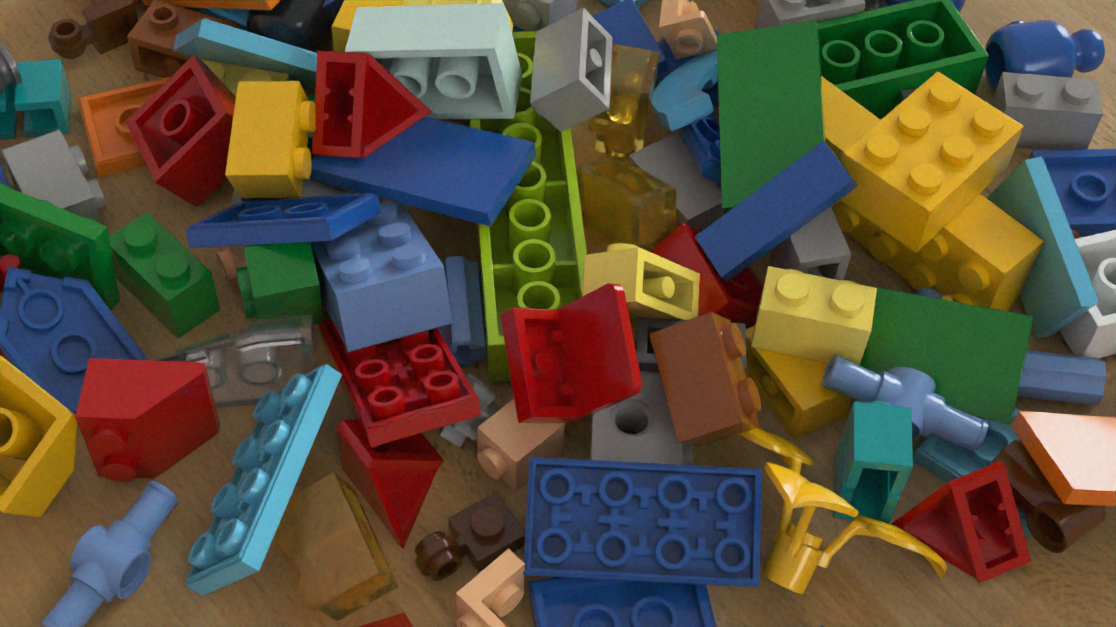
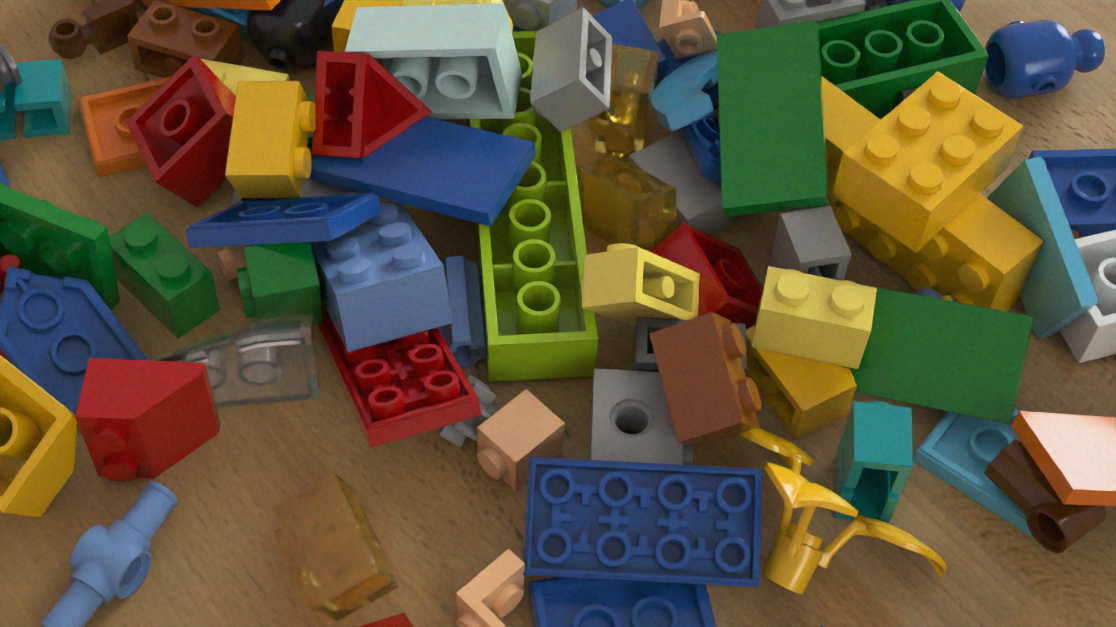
light grey brick [2,130,107,225] -> none
medium azure tile [173,18,317,92] -> none
medium azure tile [185,364,342,596] -> none
red slope [336,419,444,549] -> none
reddish brown plate [414,492,525,581] -> none
red bracket [500,283,642,423] -> none
blue tile [695,140,858,282] -> none
medium blue pin [821,355,988,452] -> none
red slope [891,461,1031,583] -> none
light grey brick [991,72,1103,150] -> none
medium blue axle [1018,350,1107,405] -> none

